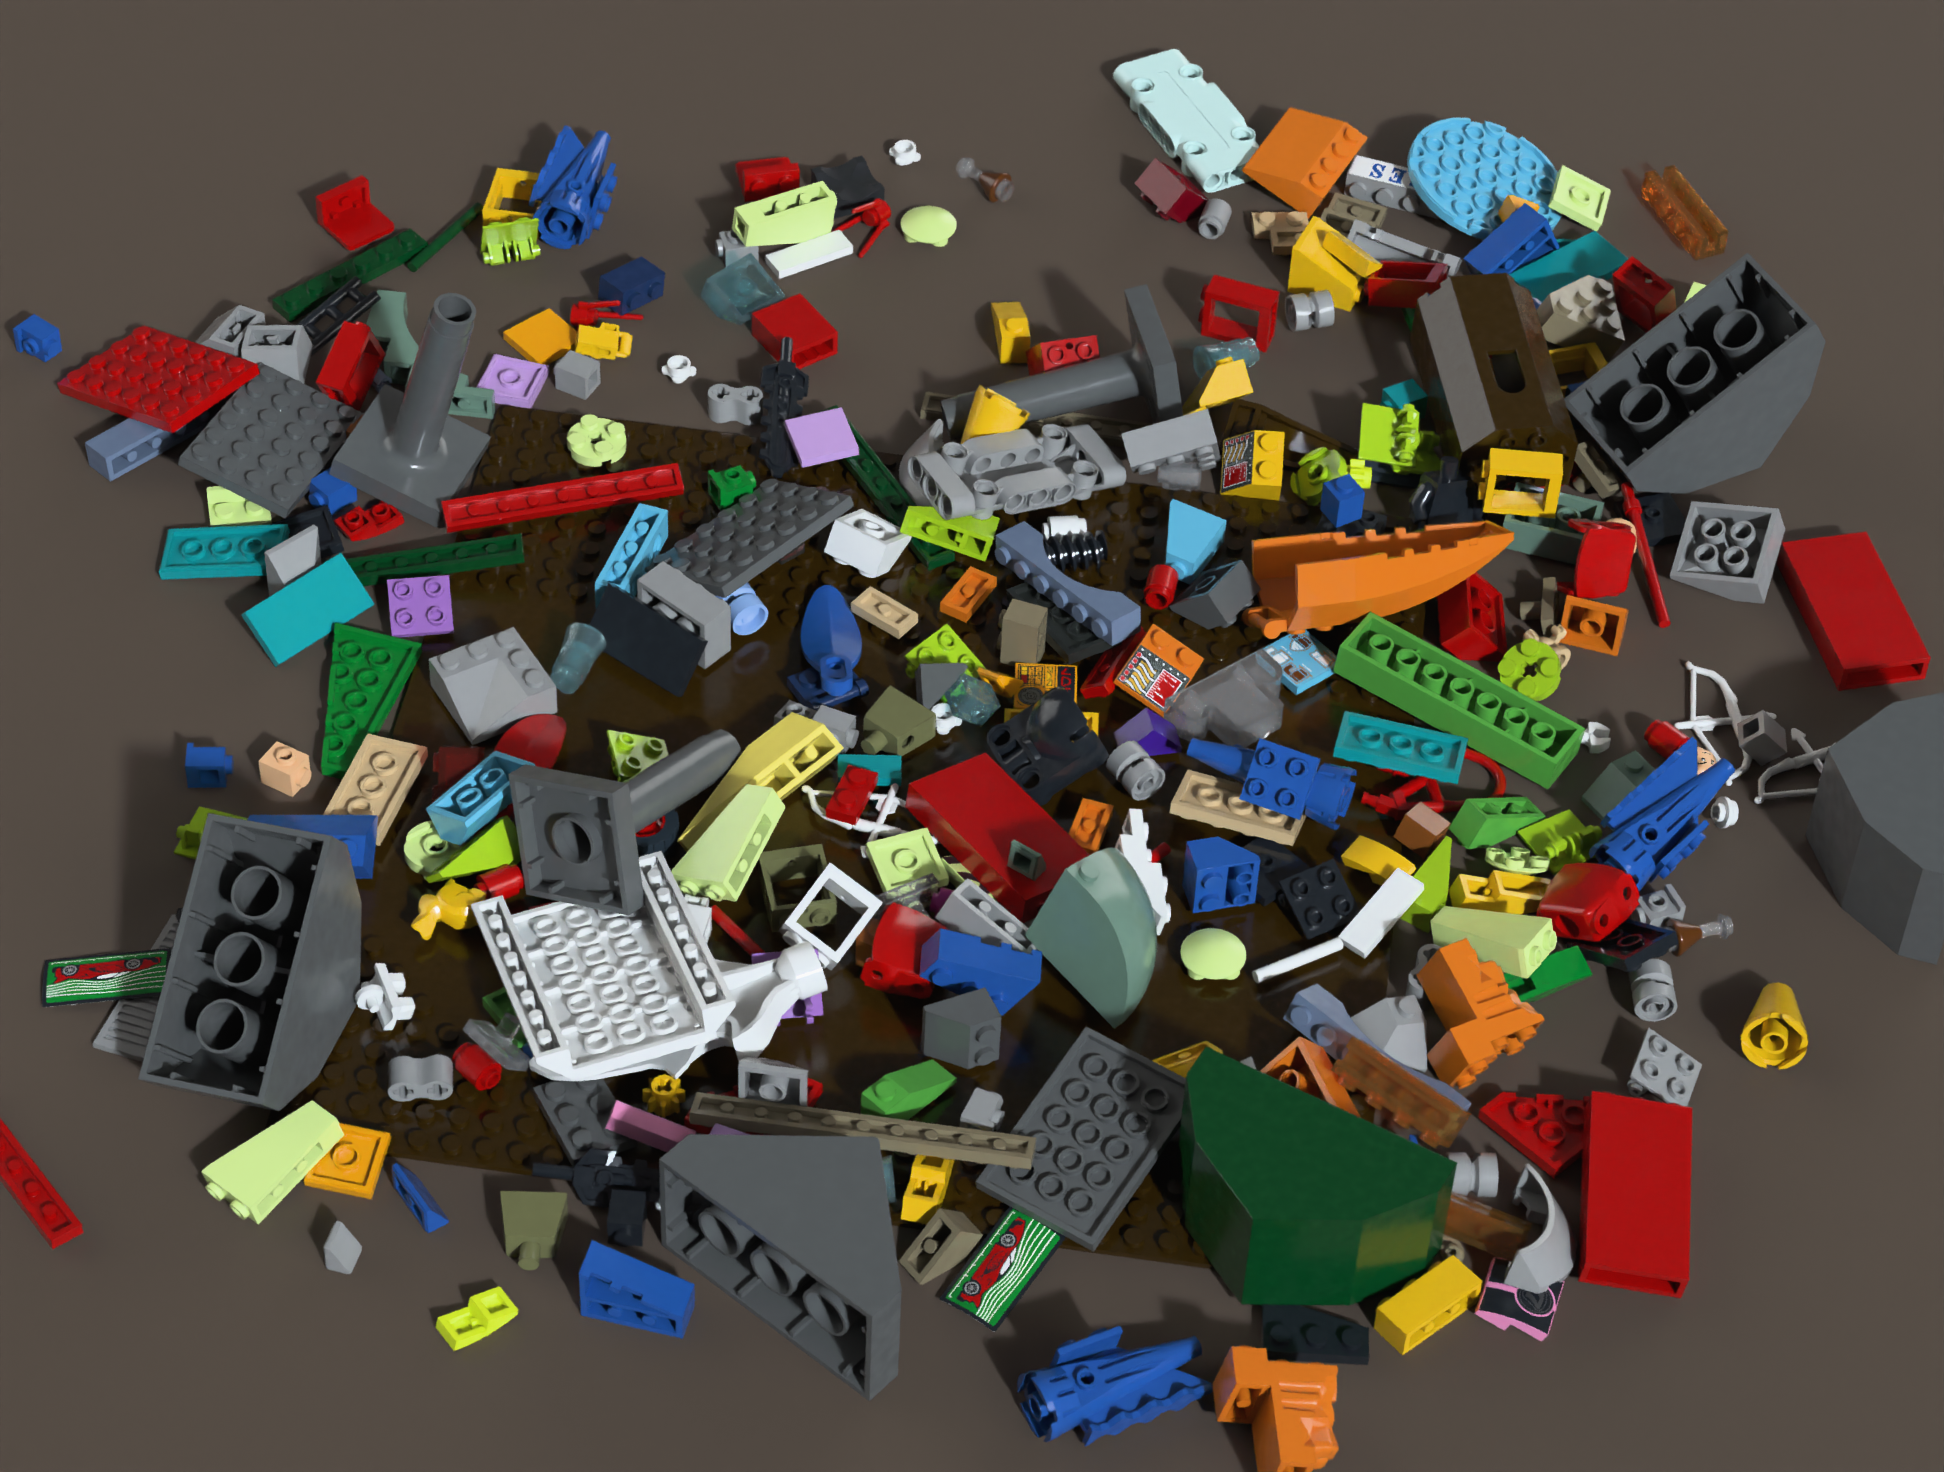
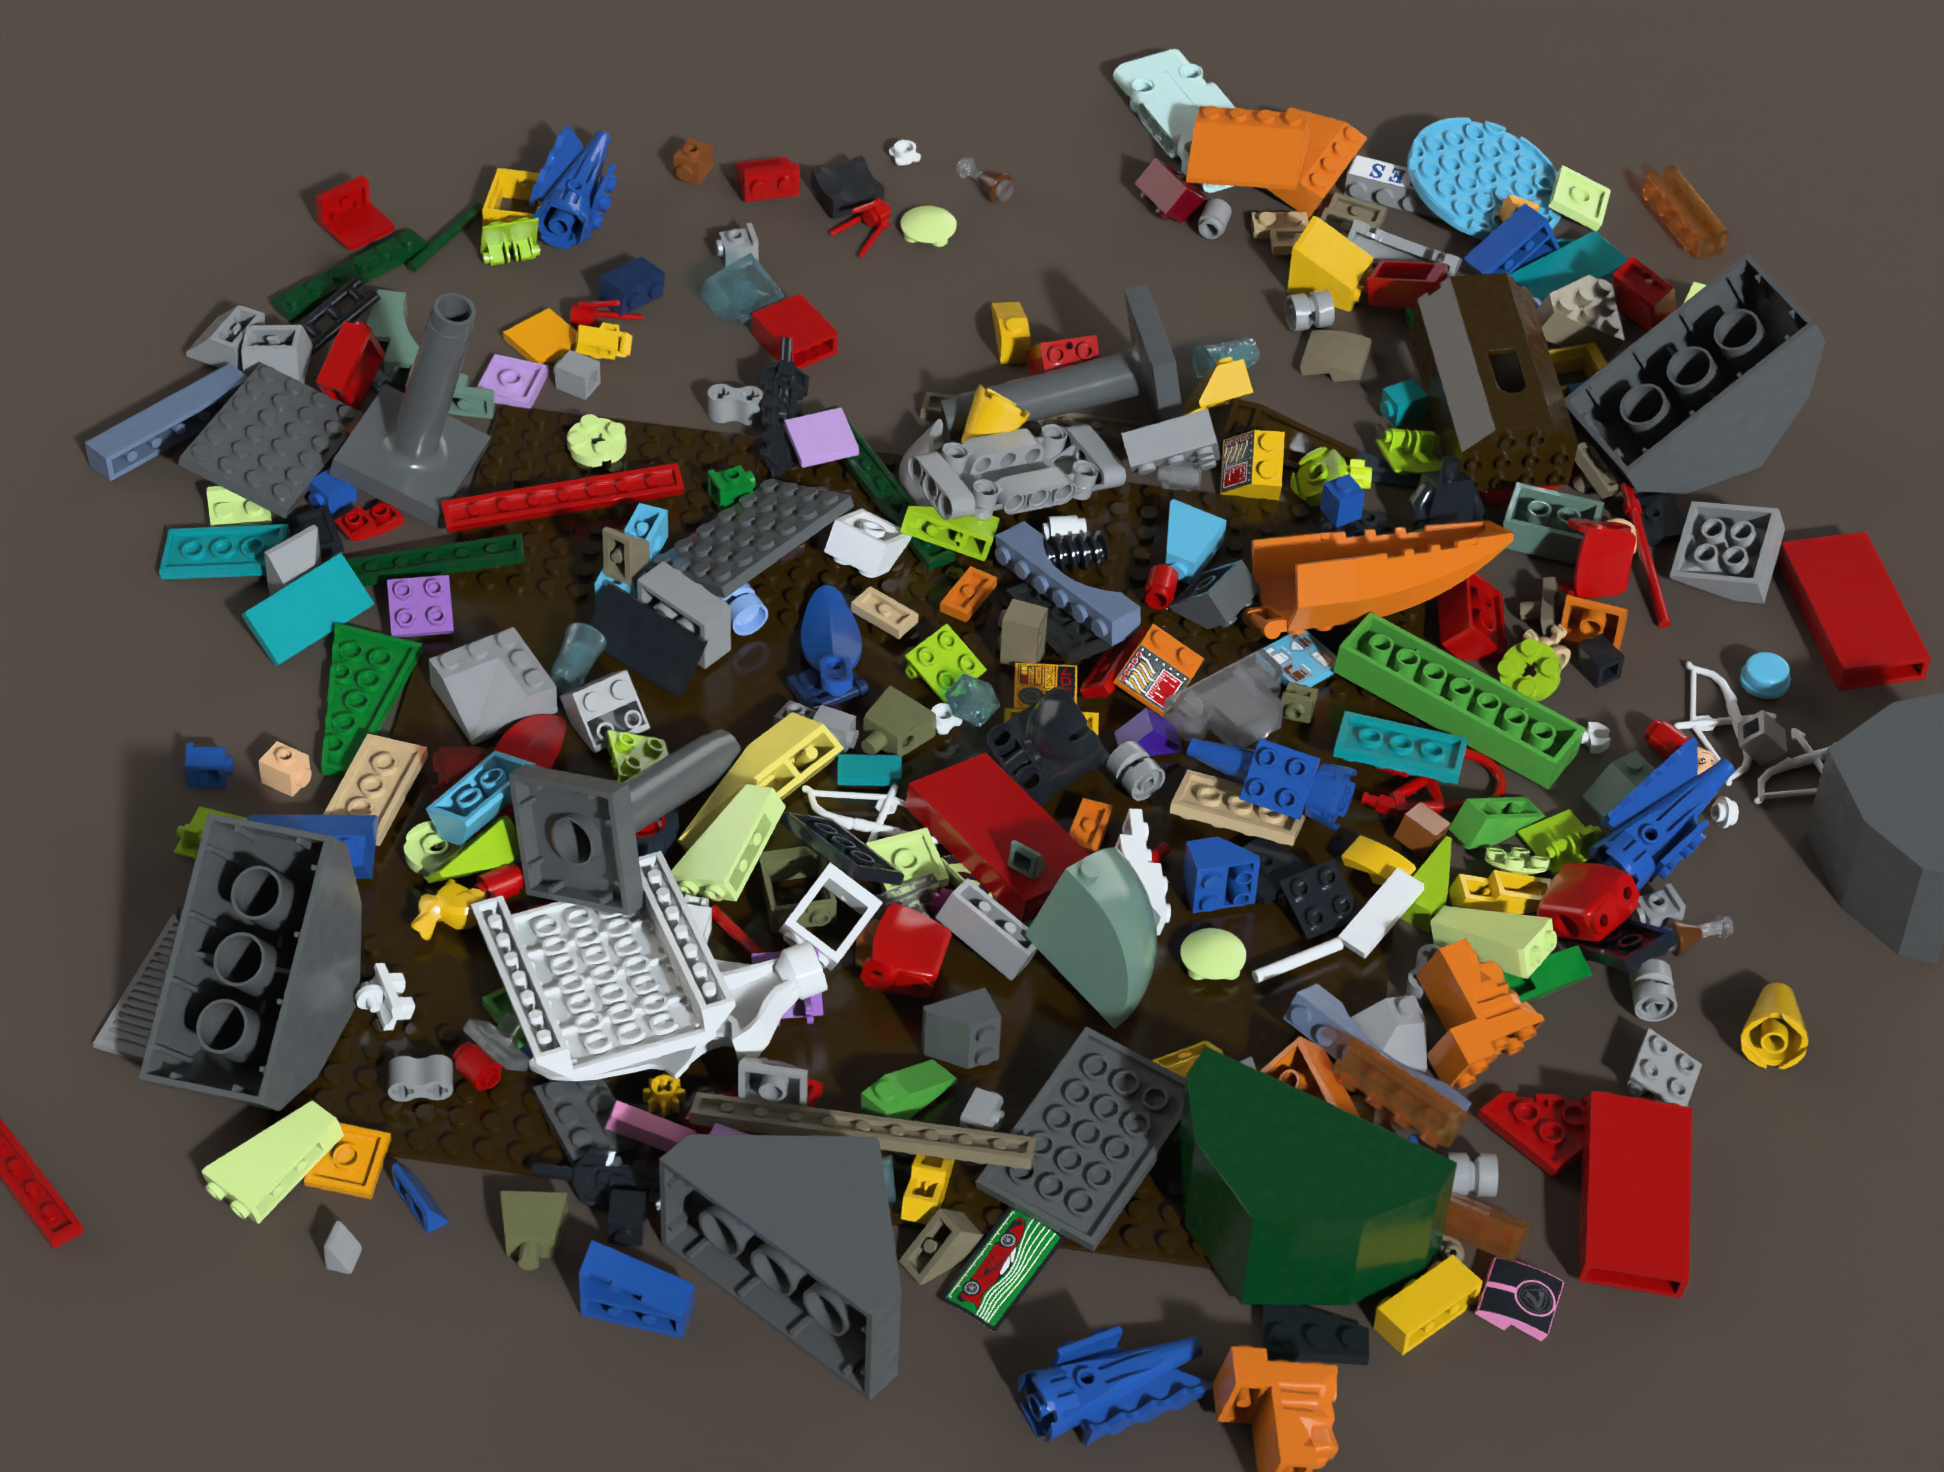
blue brick [13,314,62,362] -> none
sticker [42,948,172,1007] -> none
red plate [57,326,260,433] -> none
neon yellow slope [435,1286,518,1351] -> none
white plate [662,355,696,383] -> none
yellowish green slope [732,181,837,247] -> none
white tile [765,230,853,279] -> none
red plate [826,764,878,826] -> none
dark grey slope [915,663,968,710] -> none
blue wedge [919,928,1042,1016] -> none
light orange slope [977,667,1023,698] -> none
red window [1198,274,1279,352] -> none
yellow slope [1322,231,1382,278] -> none
lime hinge [1358,403,1420,468] -> none
yellow window [1478,448,1563,518] -> none
light grey windscreen [1504,1164,1577,1294] -> none
none -> light grey slope [560,670,650,753]
none -> dark tan slope [602,527,650,586]
none -> dark orange brick [673,138,713,186]
none -> black tile [780,812,905,886]
none -> orange slope [1186,106,1310,190]
none -> olive bracket [1279,683,1319,724]
none -> dark tan slope [1300,330,1372,382]
none -> black brick [1574,634,1625,689]
none -> medium azure piece [1739,652,1791,699]

